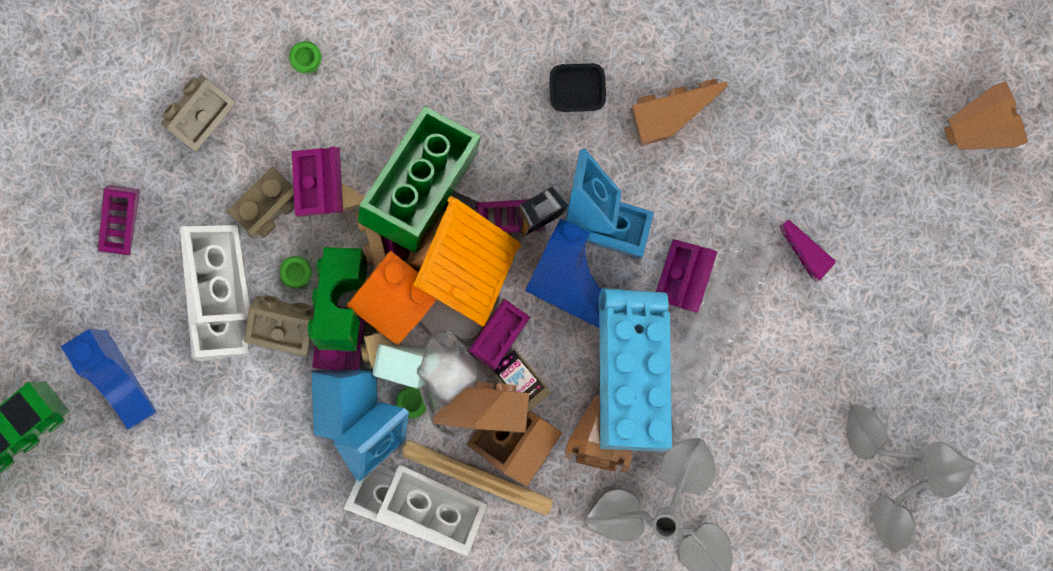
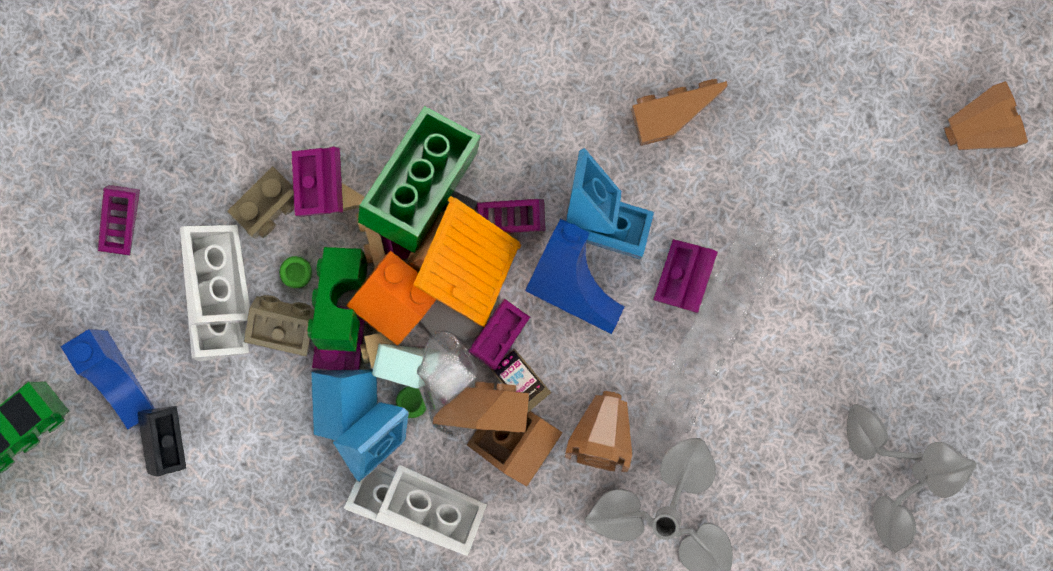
dark tan bracket [161,75,236,152] -> none
bright green tile [289,41,322,74] -> none
tan axle [401,441,553,515] -> none
black piece [514,187,569,237] -> none
black piece [549,63,606,112] -> none
medium azure hinge [598,288,672,452] -> none
magenta slope [779,220,836,282] -> none
none -> black slope [138,406,187,477]

